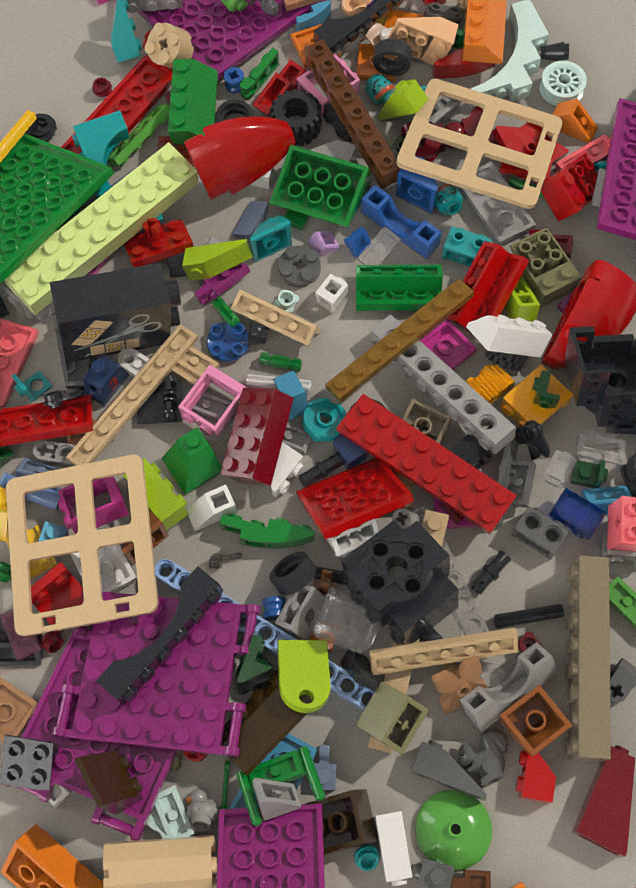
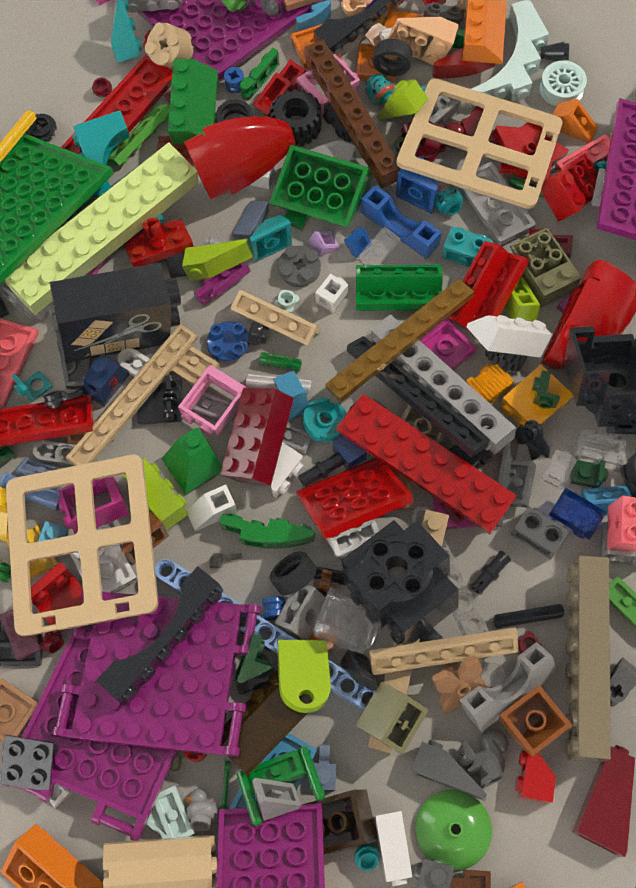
dark brown slope [74,750,144,816] -> none
green axle [212,297,239,327] -> none
light grey bush [392,508,421,530] -> none
none -> black plate [347,336,489,458]

